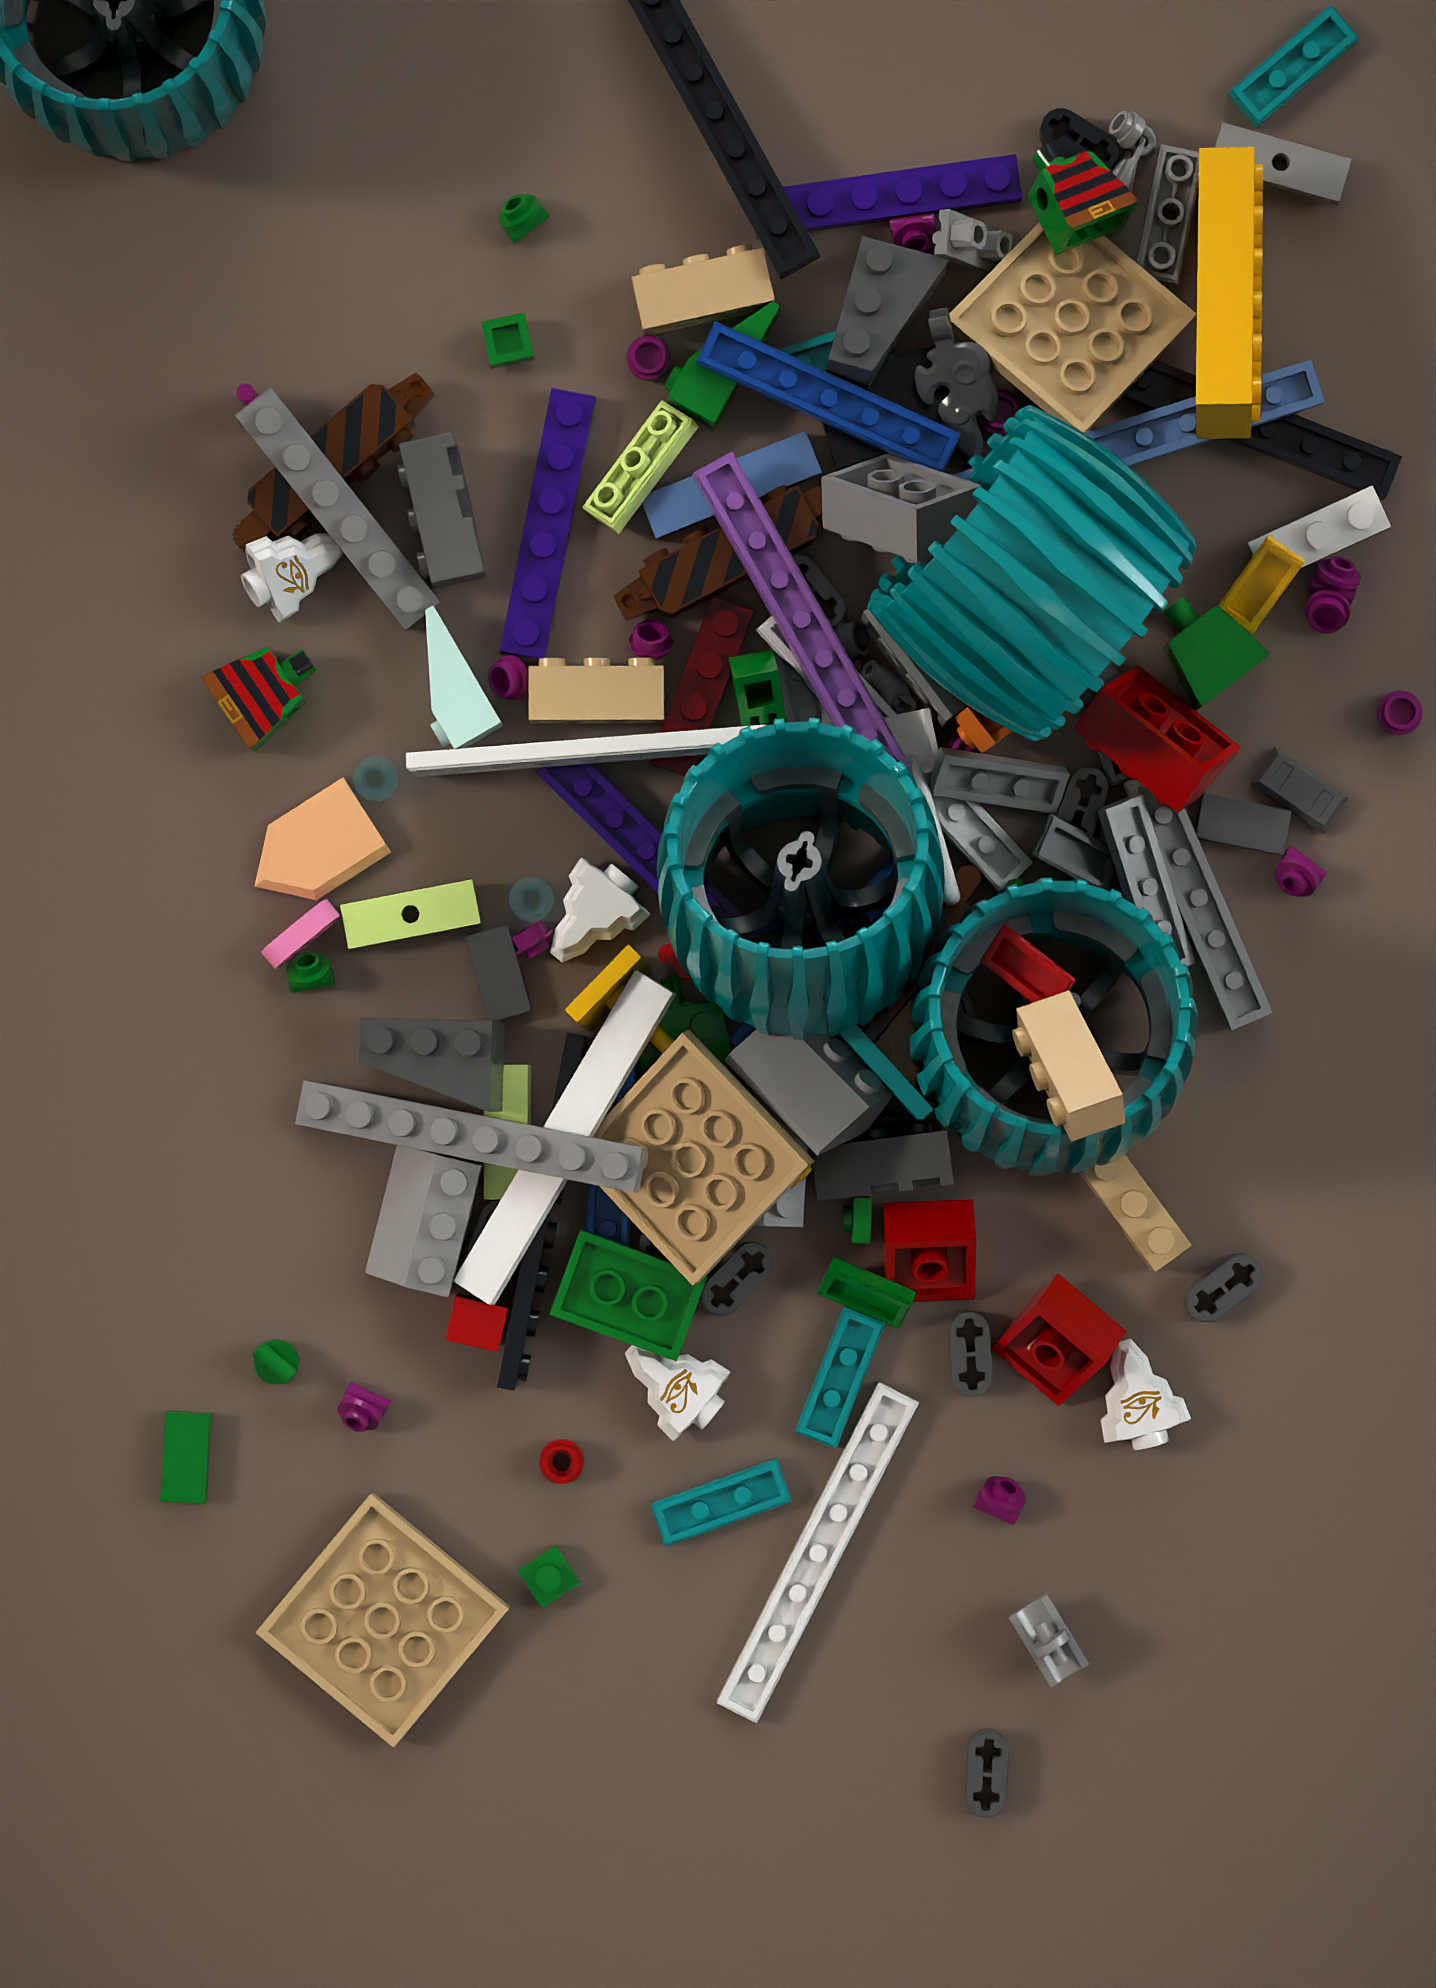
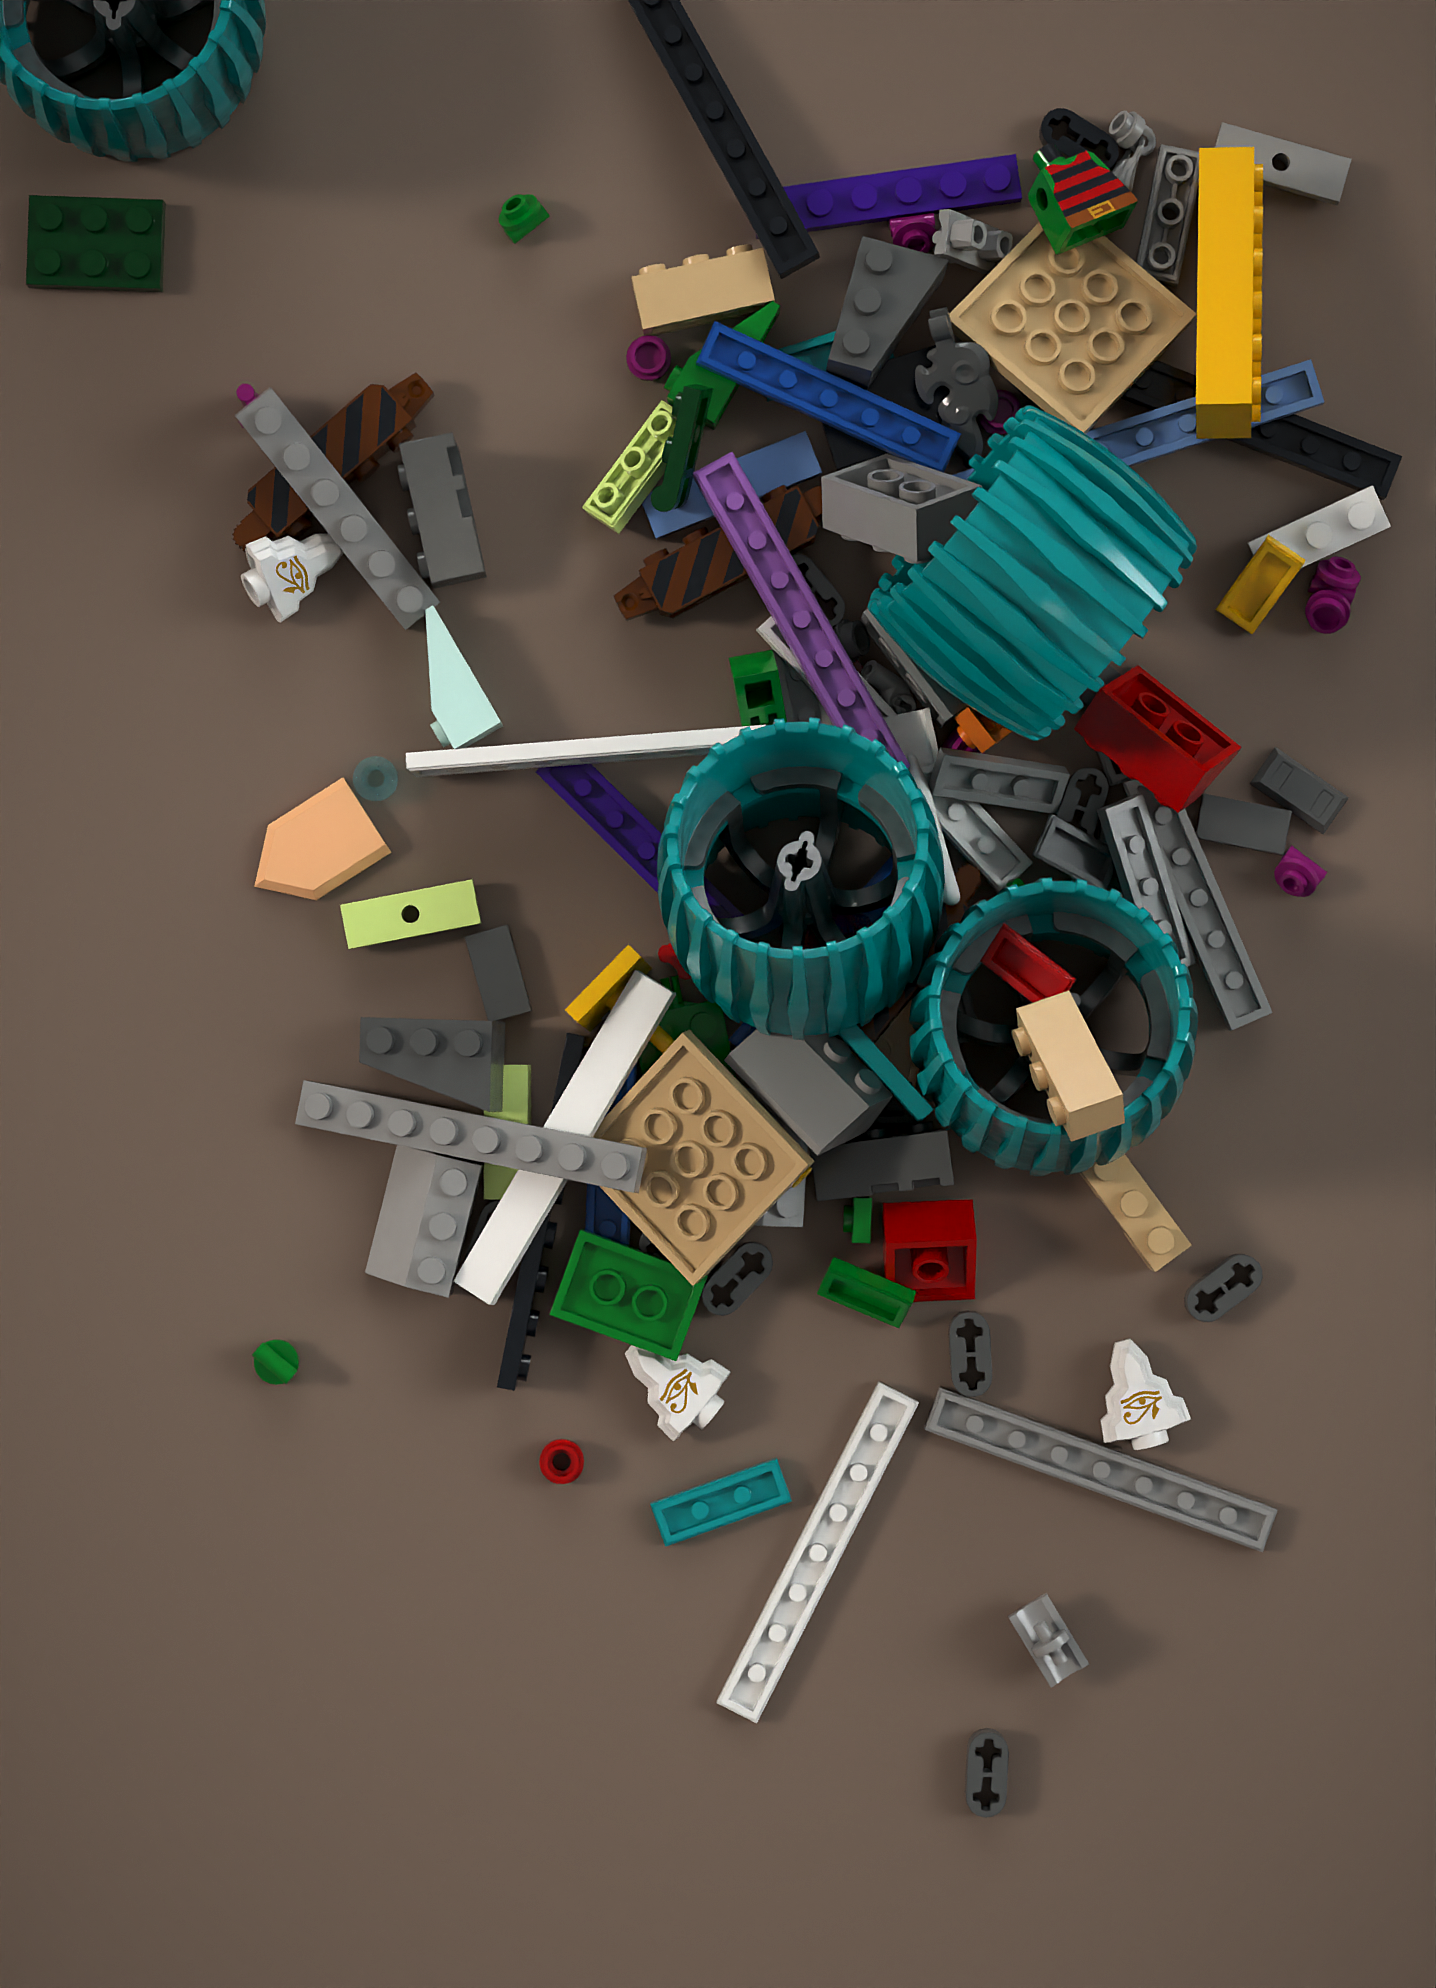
green tile [160,1410,212,1504] -> none
torso [201,647,317,752] -> none
tan plate [255,1492,510,1748] -> none
bright pink beam [261,899,341,970] -> none
green plate [286,952,335,993] -> none
magenta plate [337,1381,391,1432] -> none
red panel [445,1293,510,1351] -> none
green plate [481,313,535,369] -> none
magenta plate [488,655,529,700] -> none
dark purple plate [500,388,596,660] -> none
clear light blue plate [509,876,554,921] -> none
magenta plate [511,919,553,958] -> none
green plate [518,1544,580,1608] -> none
tan brick [529,658,665,724] -> none
white rock [550,857,651,963] -> none
magenta plate [629,620,673,661] -> none
dark red plate [649,595,754,777] -> none
teal tile [794,1306,886,1448] -> none
magenta plate [972,1476,1026,1525] -> none
red slope [991,1273,1126,1406] -> none
green torso [1163,596,1270,711] -> none
teal tile [1227,4,1359,128] -> none
magenta plate [1377,690,1422,736] -> none
none -> dark green plate [26,195,166,292]
none -> dark green plate [651,384,713,512]
none -> light grey tile [924,1386,1278,1552]

